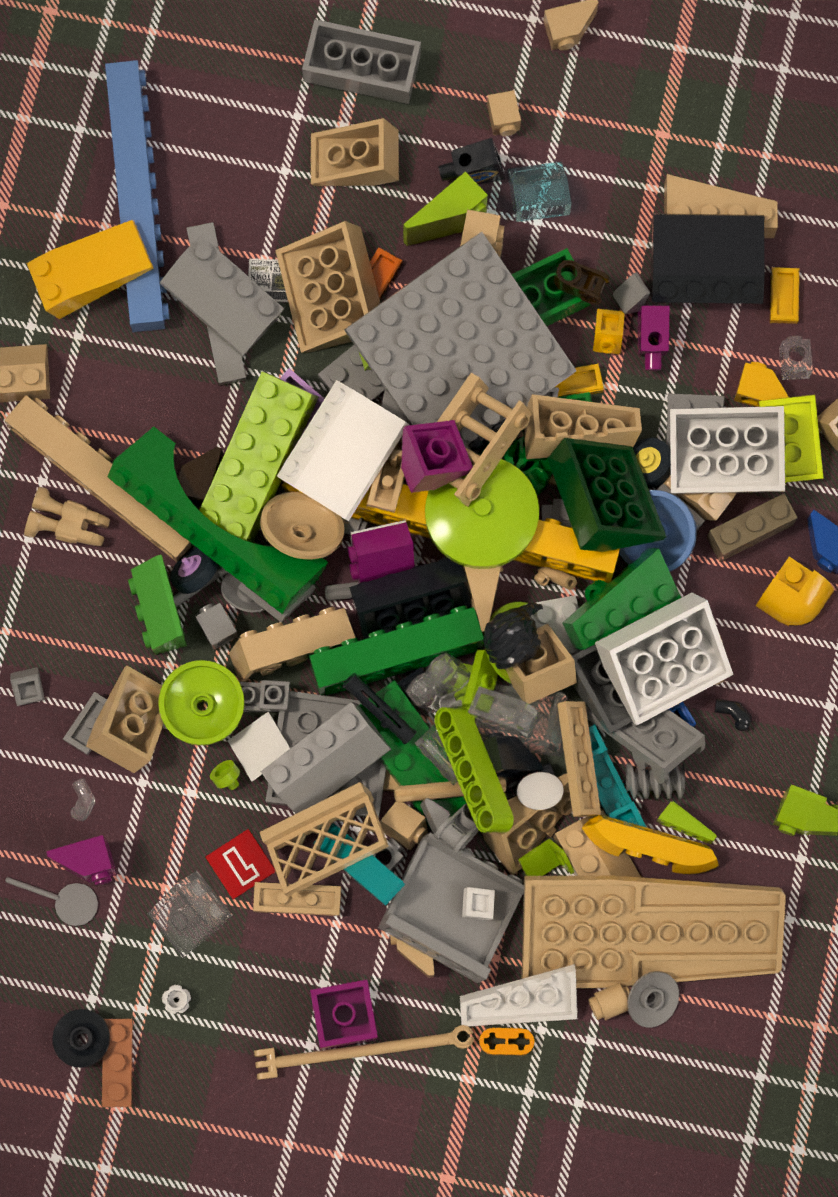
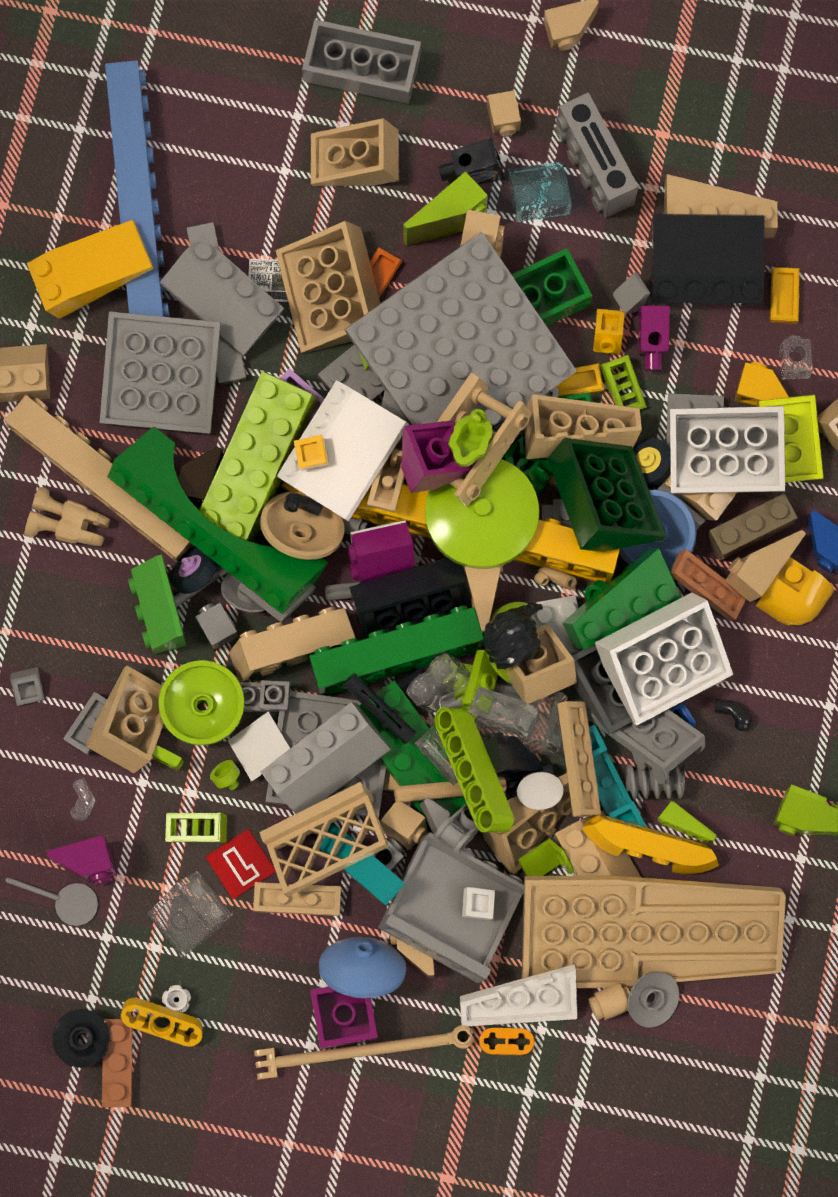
dark brown piece [554,260,610,305] -> none
none -> light grey plate [100,312,221,434]
none -> yellow beam [121,998,203,1047]
none -> lime tile [153,745,184,771]
none -> lime slope [165,813,227,843]
none -> black arm [284,492,323,517]
none -> yellow plate [294,435,329,470]
none -> medium blue dish [319,936,406,998]
none -> lime arm [449,409,493,468]
none -> light grey brick [555,92,639,219]
none -> lime slope [599,355,647,409]
none -> nougat plate [670,550,746,621]
none -> tan slope [725,530,806,602]

